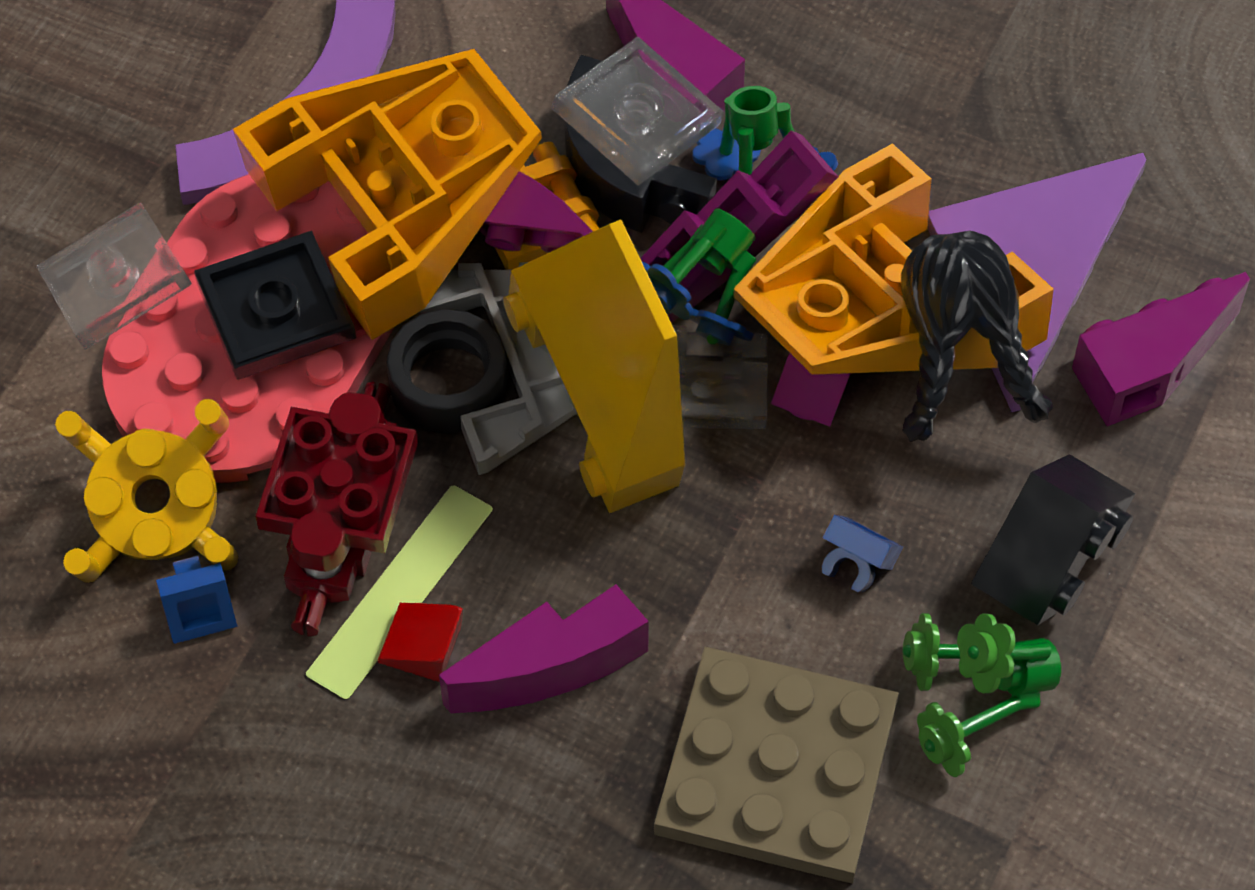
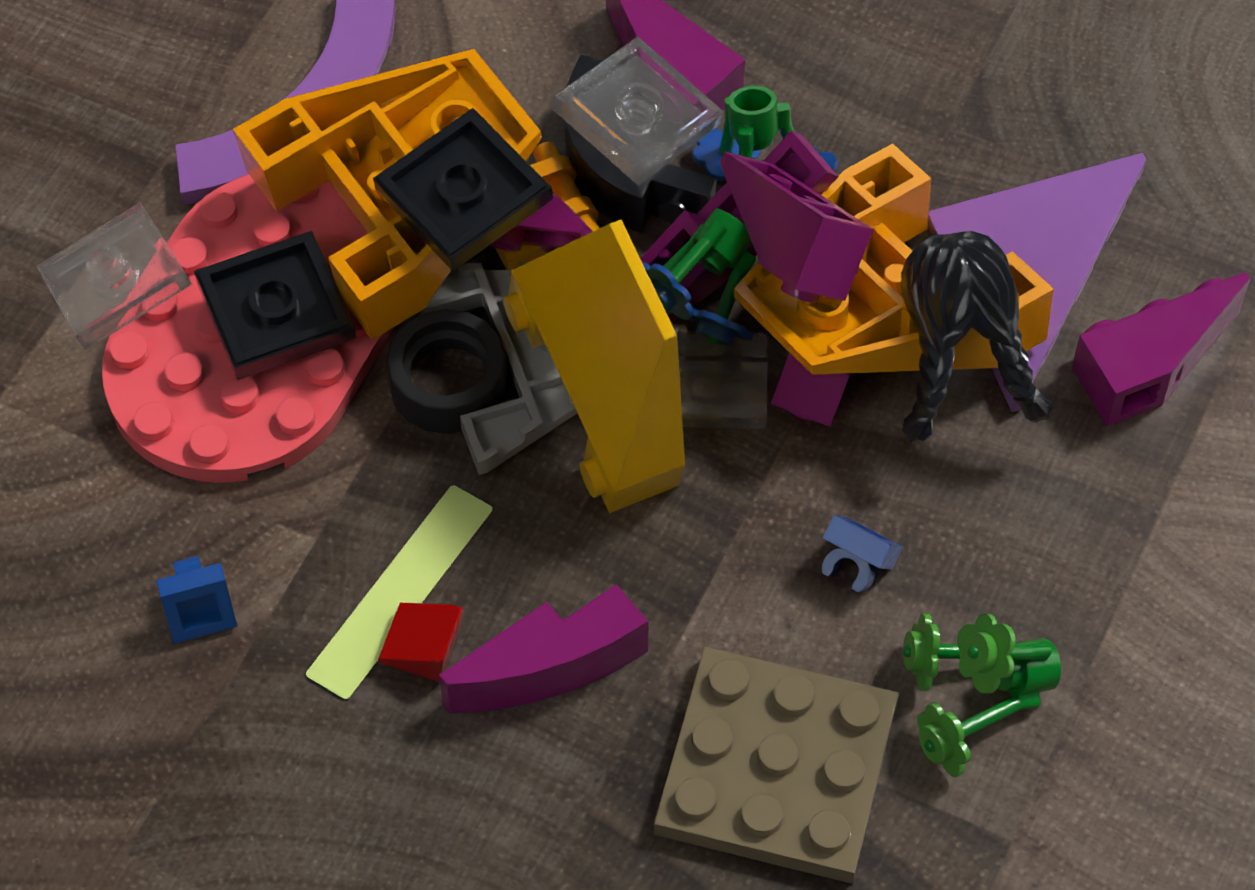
yellow plate [55,399,238,583] -> none
dark red piece [255,382,418,637] -> none
black brick [971,454,1136,625] -> none
none -> black plate [373,108,553,271]
none -> magenta slope [720,151,874,303]

